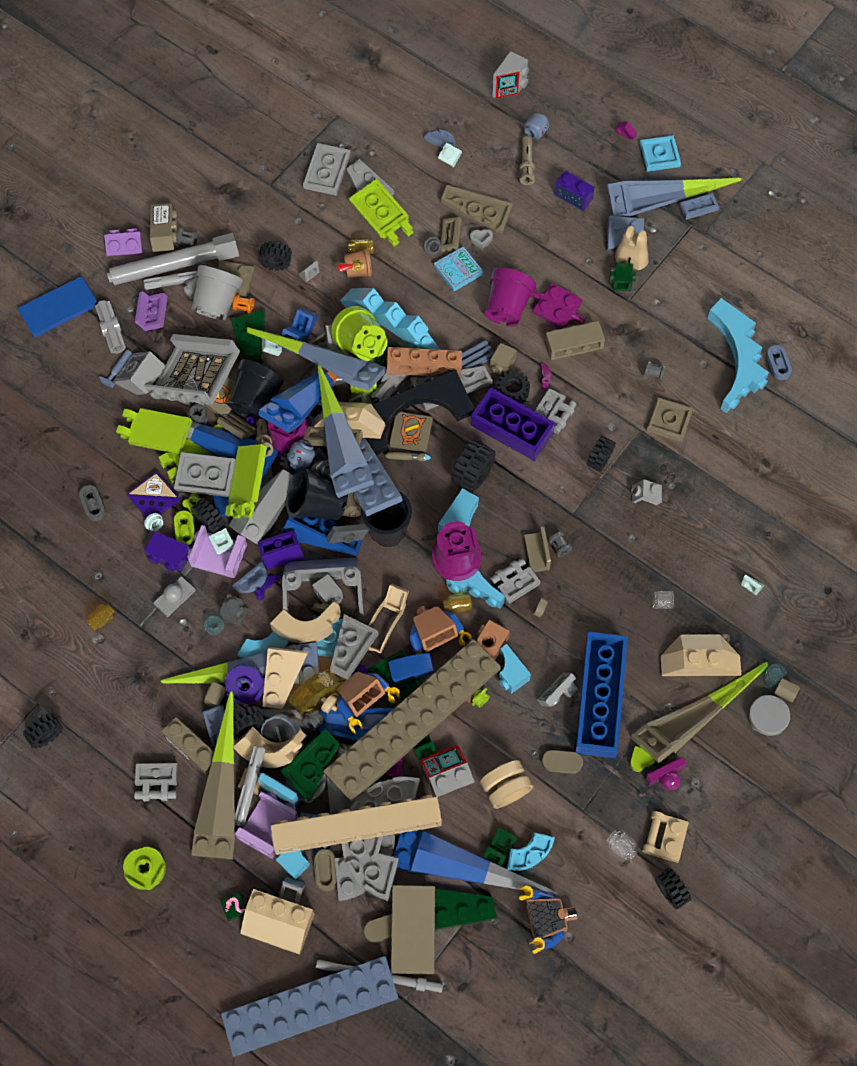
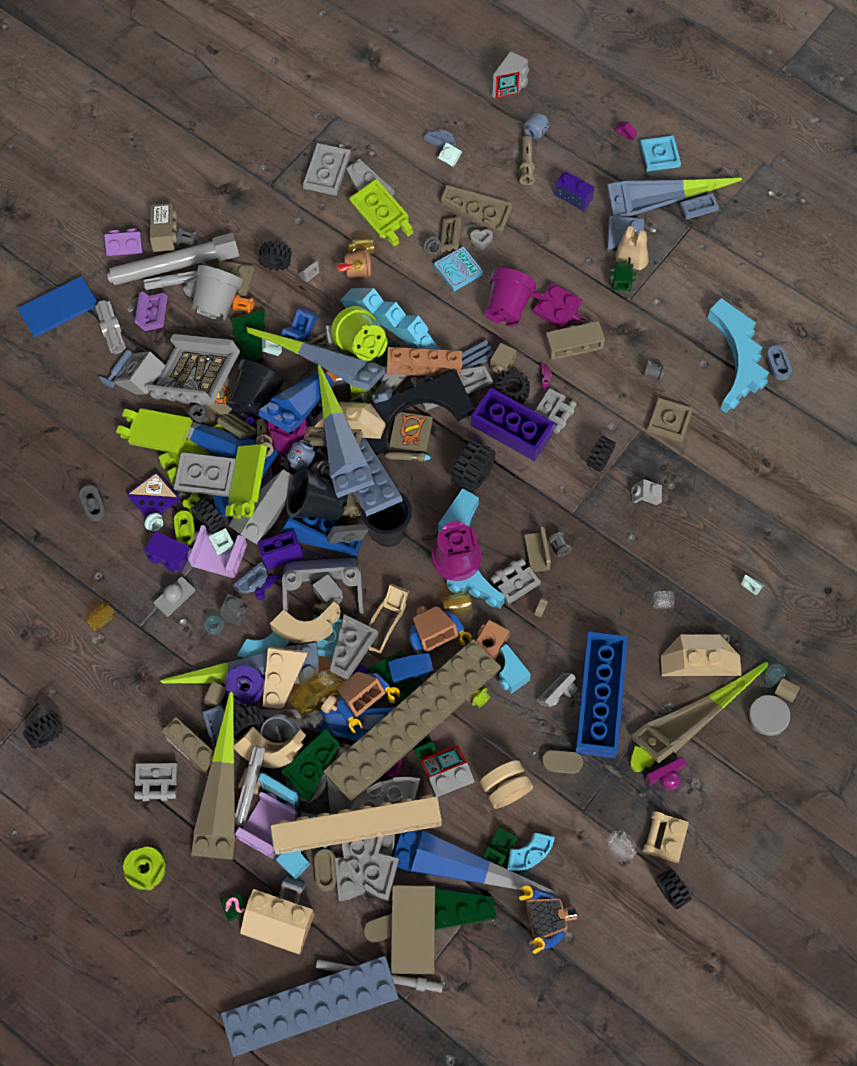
none -> sand blue tile [371,388,393,403]

